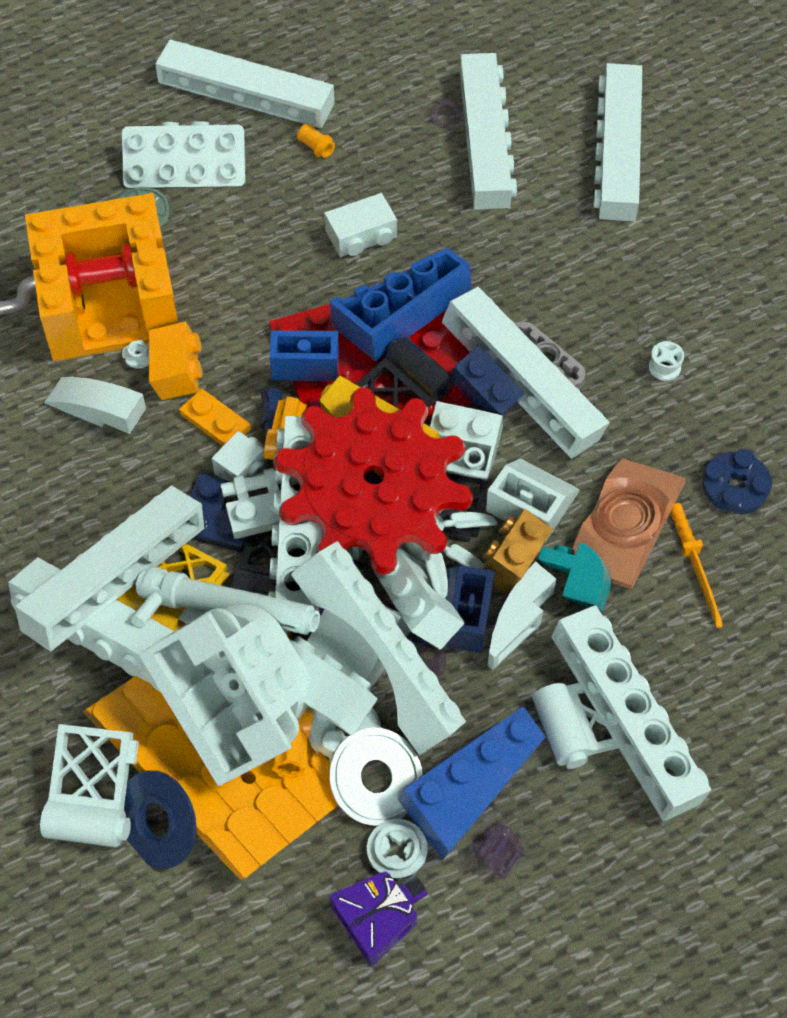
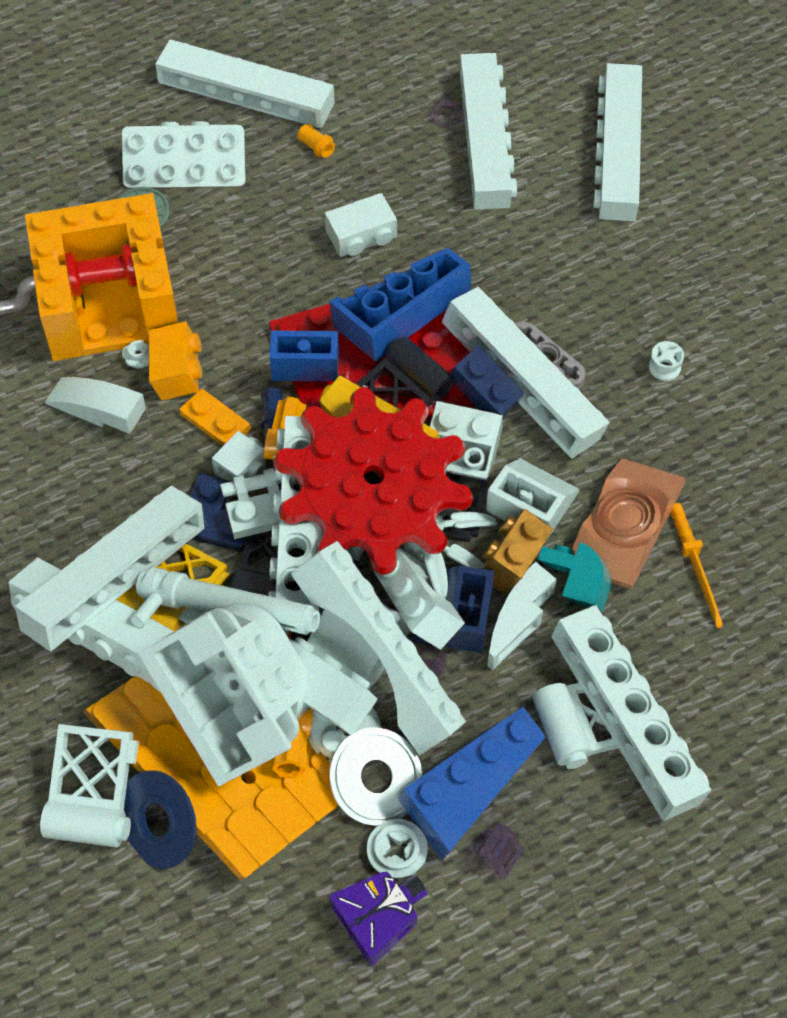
dark blue plate [703,449,773,515] -> none

